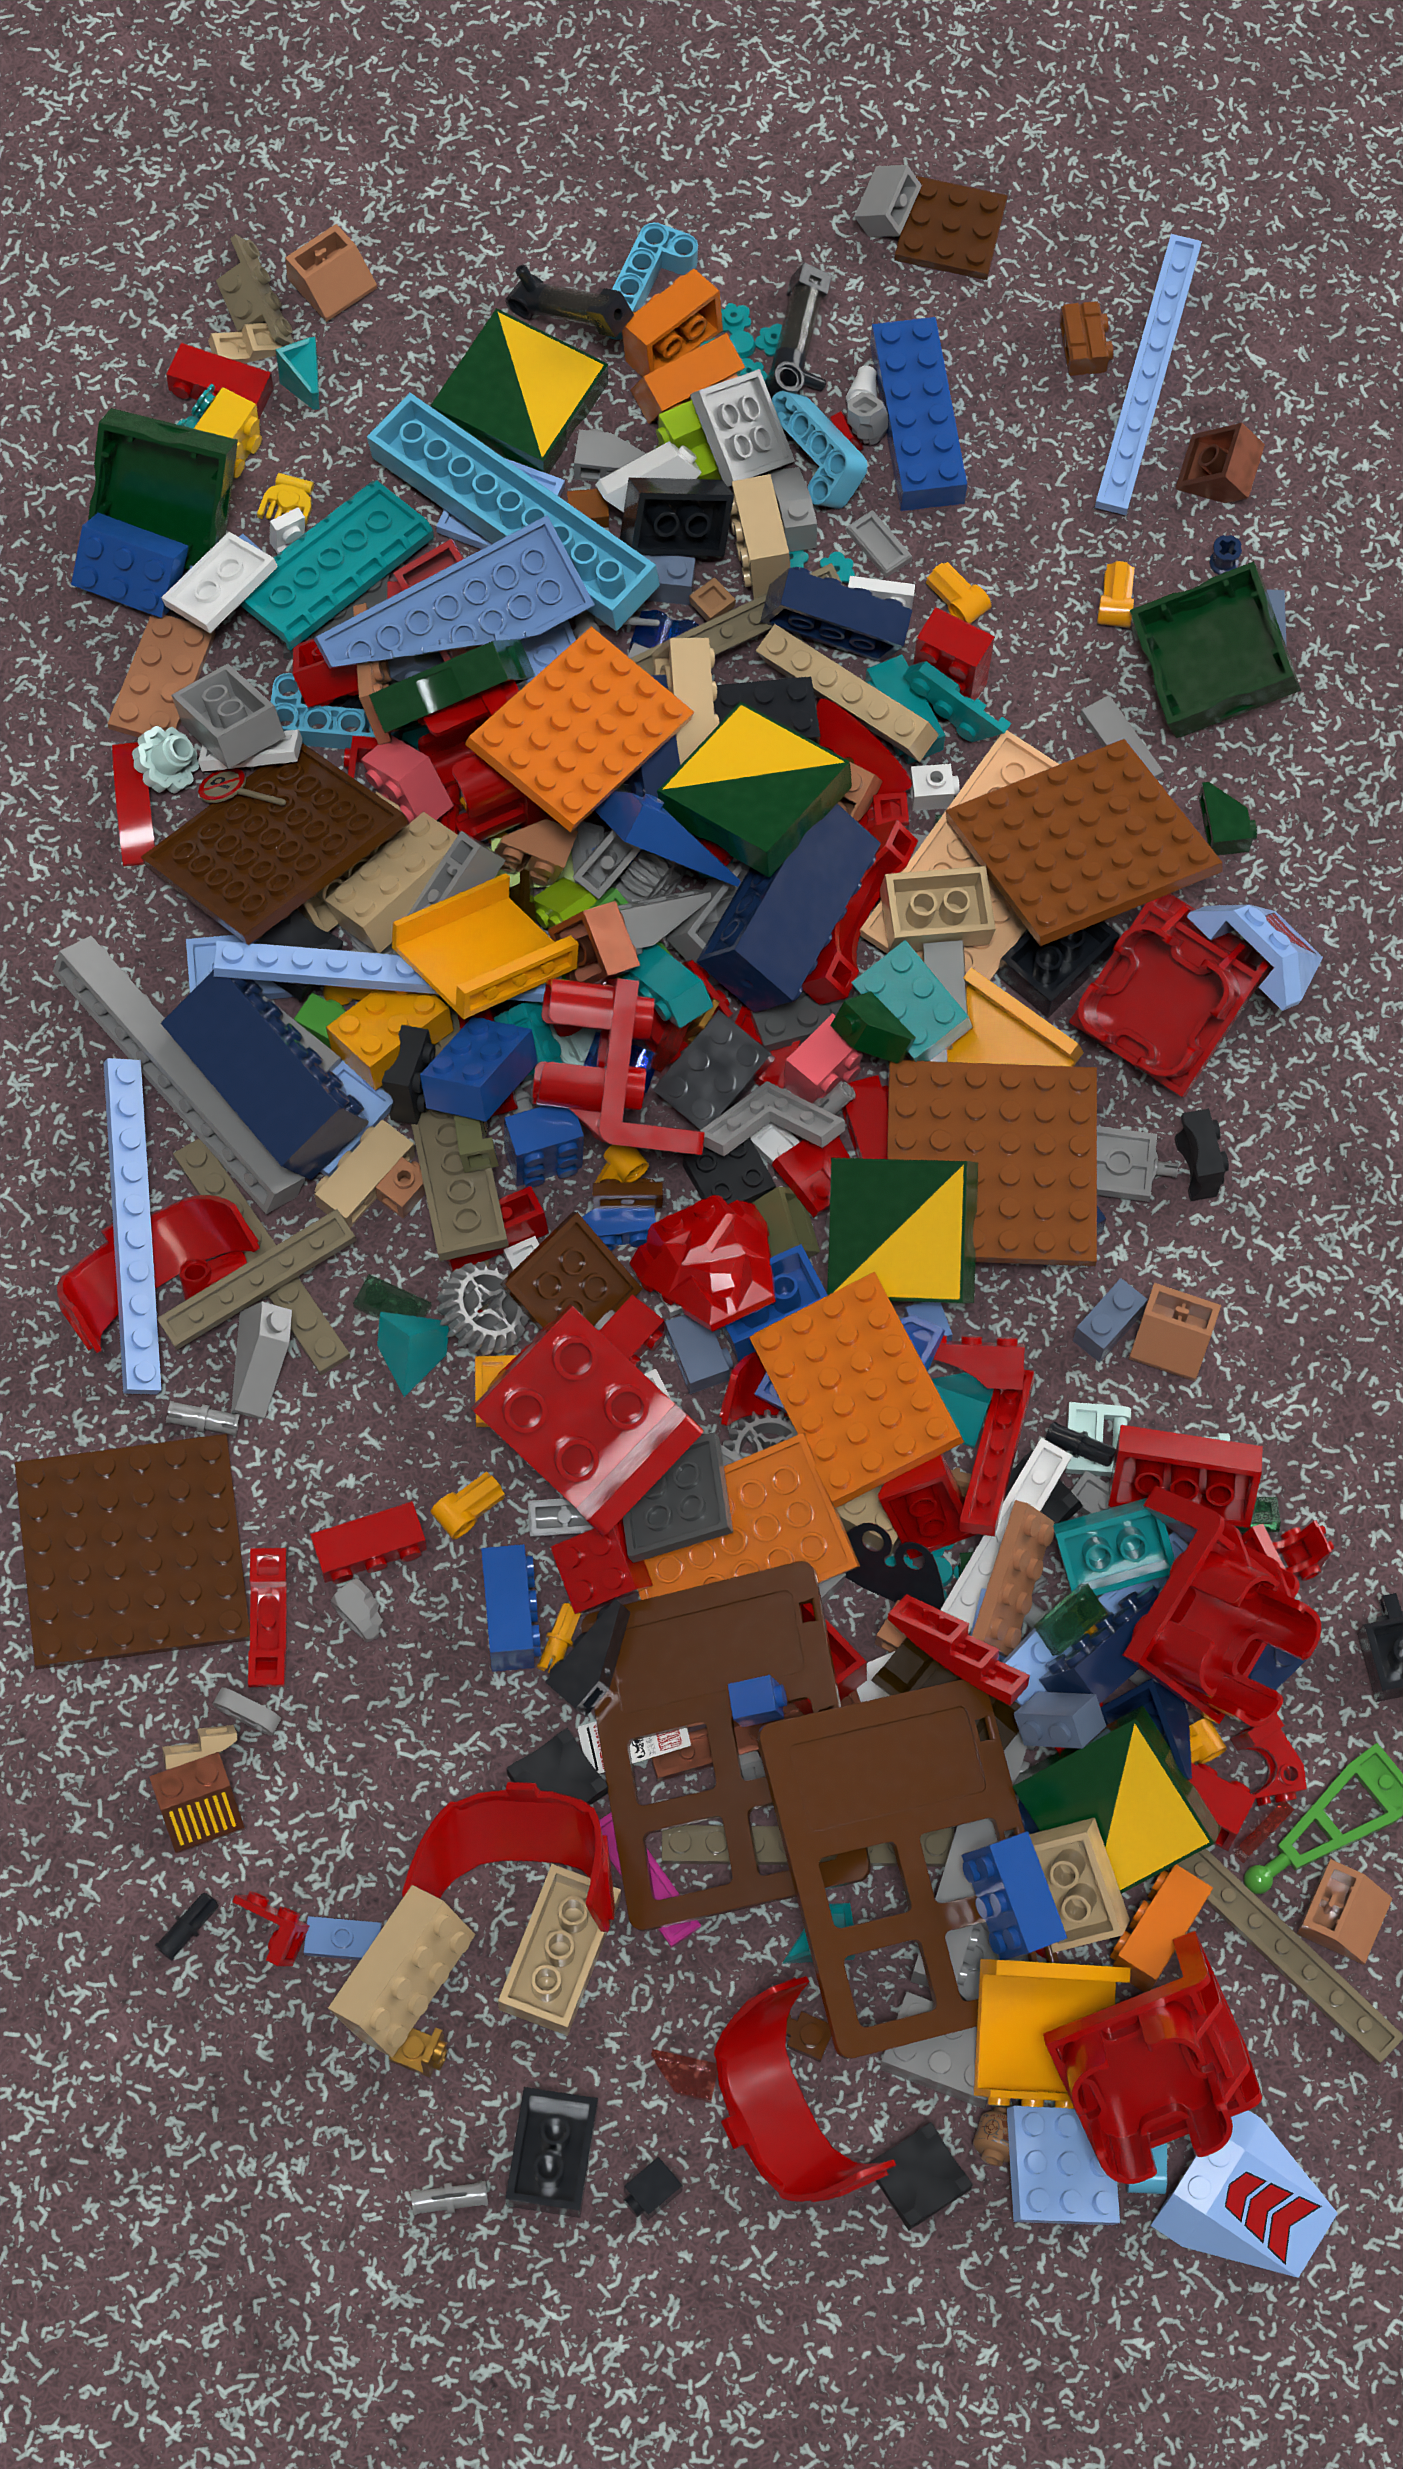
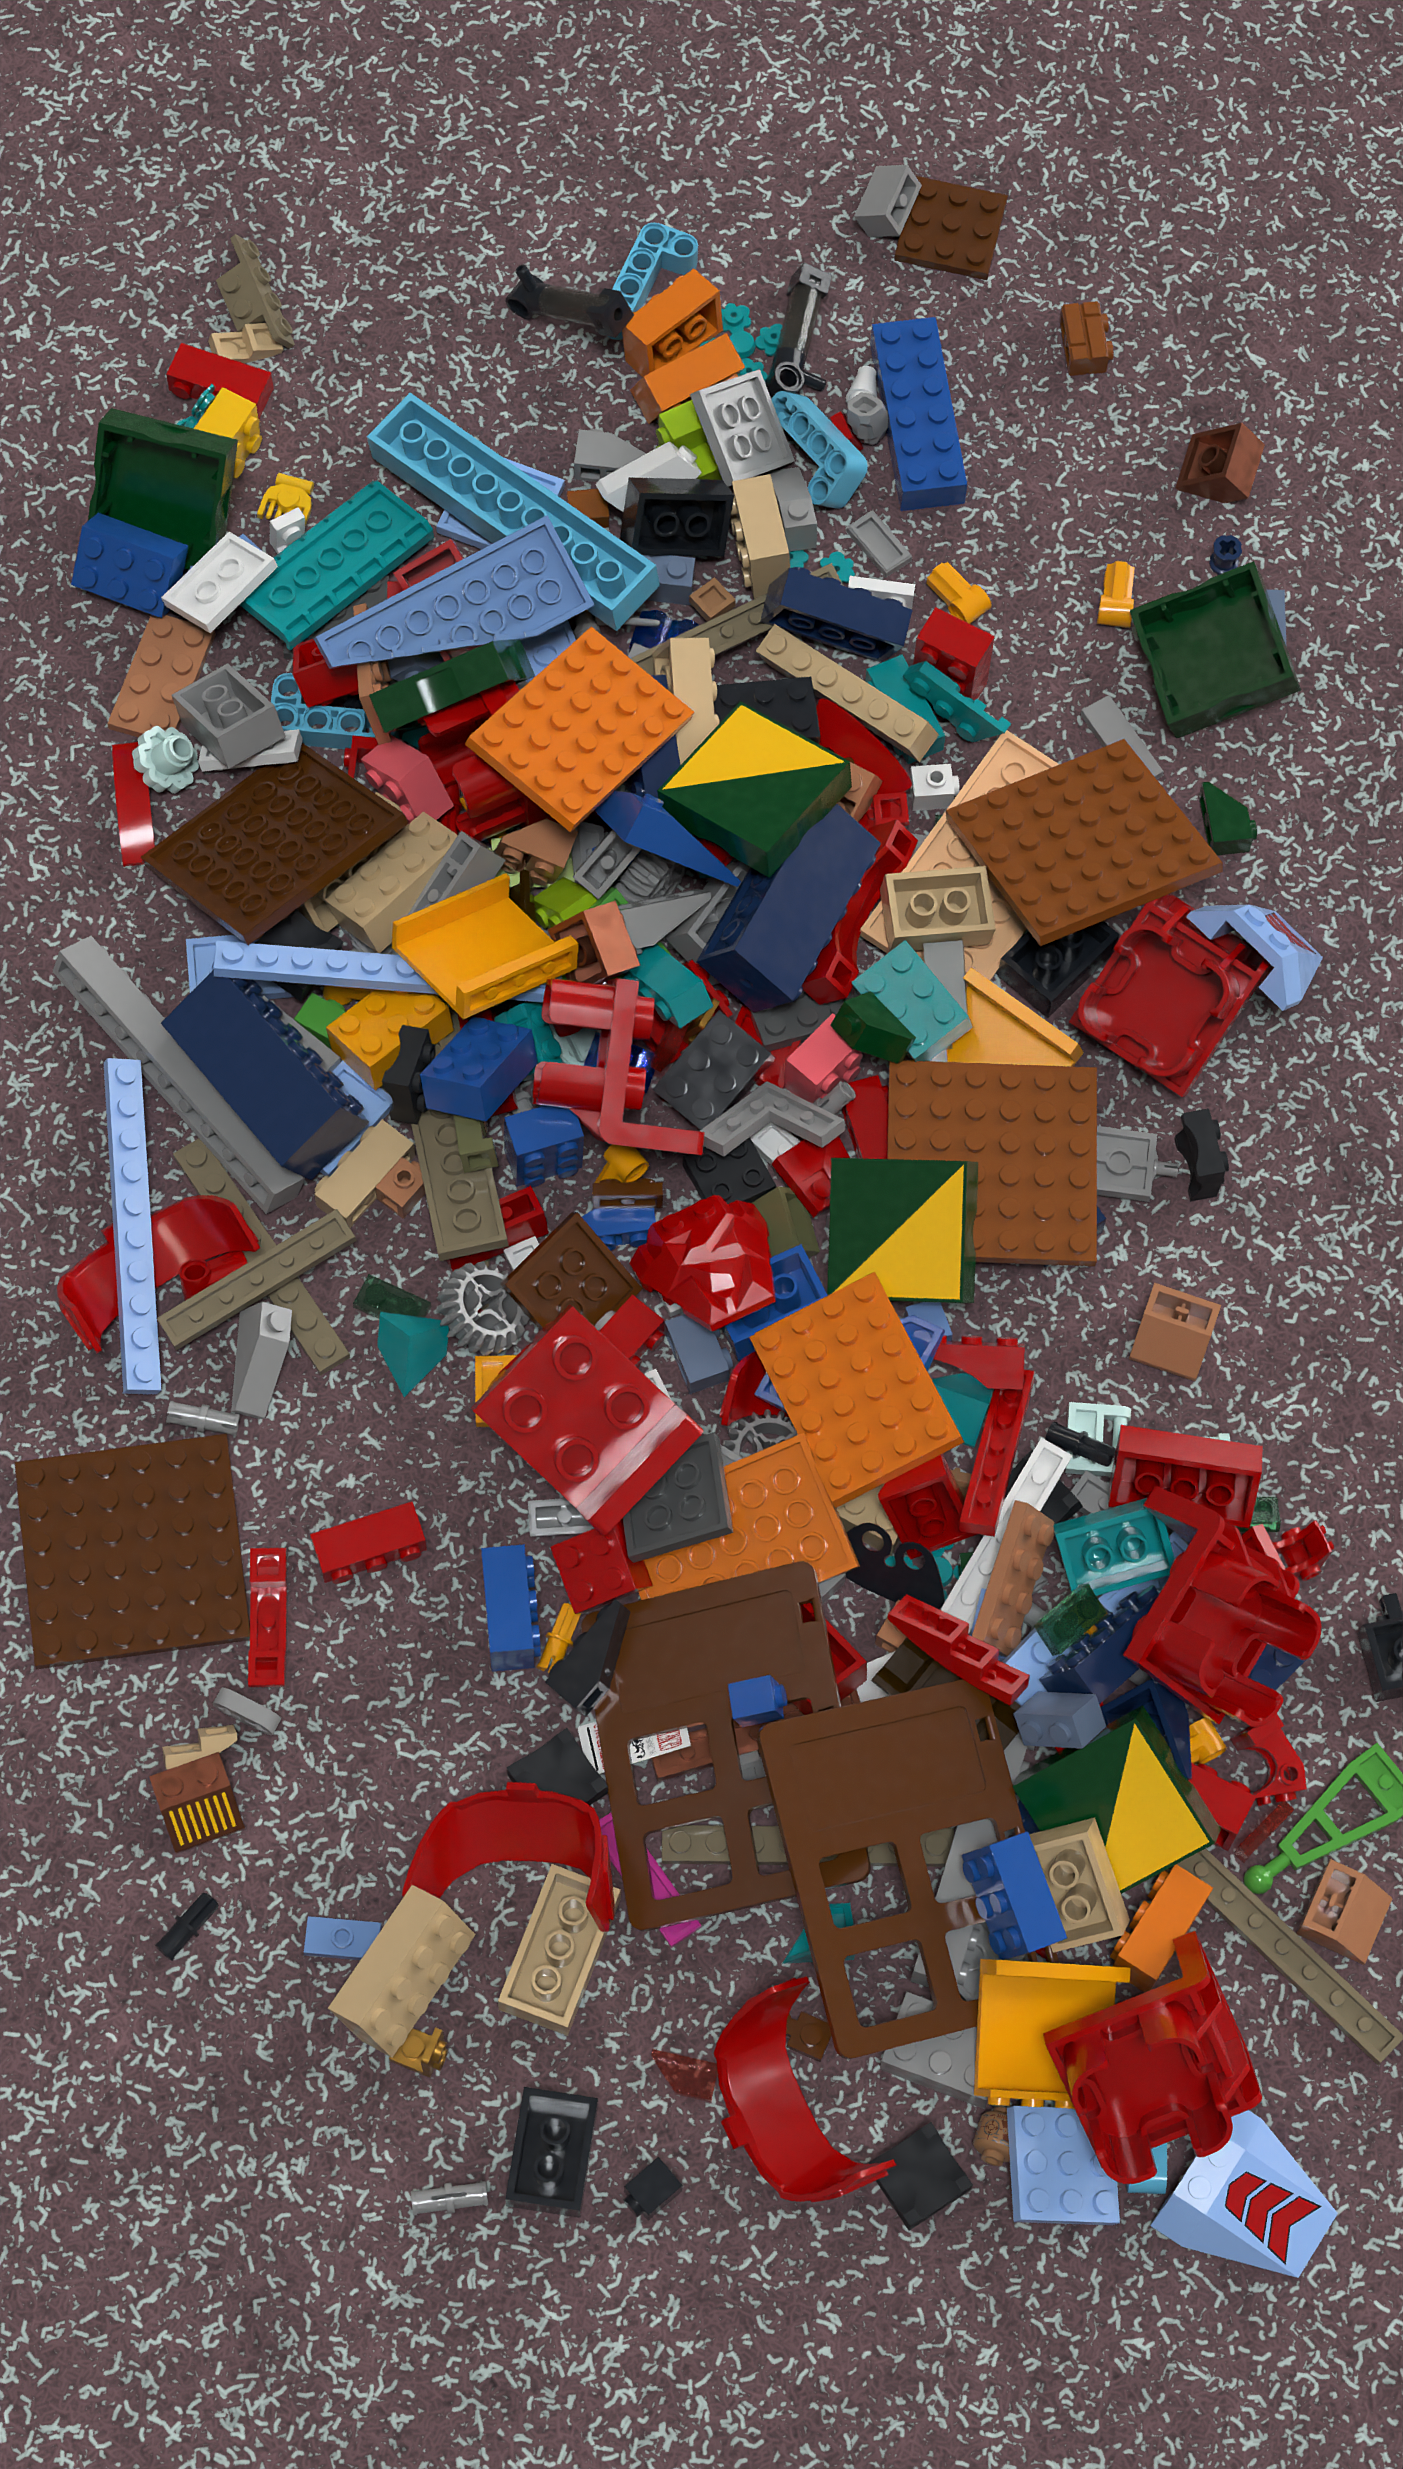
dark tan piece [198,768,286,806] -> none
red bracket [232,1891,310,1966] -> none
teal slope [275,337,320,410] -> none
nougat slope [285,224,377,322] -> none
light grey rock [331,1577,383,1642] -> none
light orange piece [430,1471,505,1540] -> none
dark green tile [431,308,608,474] -> none
sand blue brick [1073,1278,1148,1363] -> none
light blue plate [1095,234,1202,515] -> none

